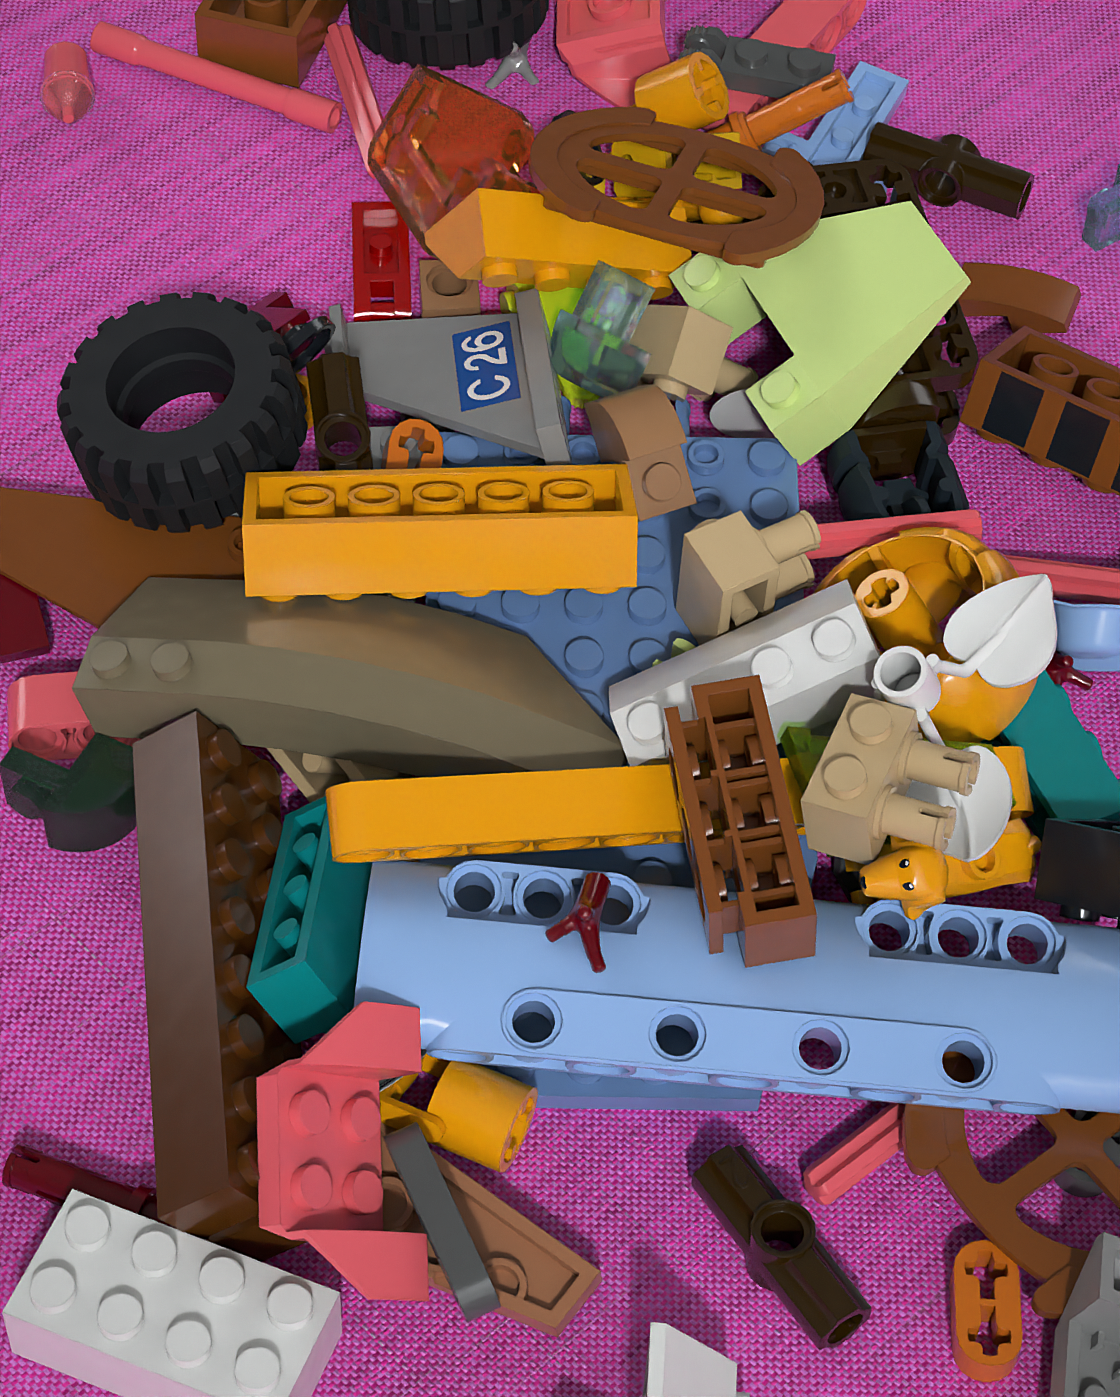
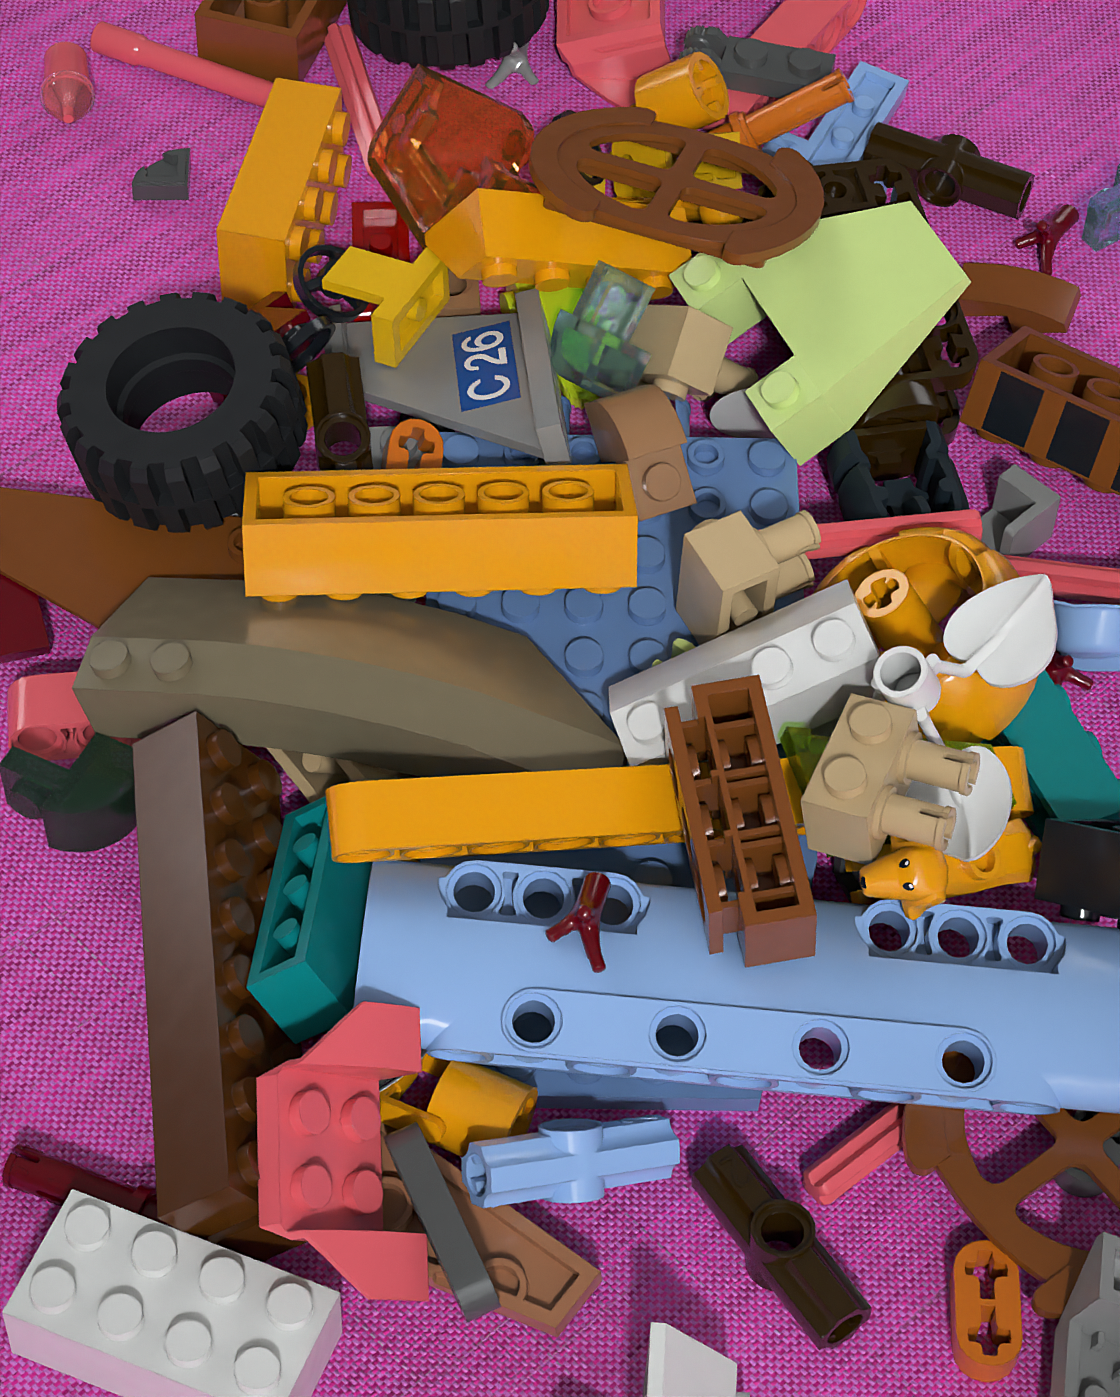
none -> dark grey tile [132,148,191,200]
none -> light orange brick [216,78,352,309]
none -> yellow piece [293,245,450,368]
none -> light blue piece [461,1114,680,1208]
none -> light grey panel [981,464,1061,557]
none -> dark red bar [1014,204,1079,275]

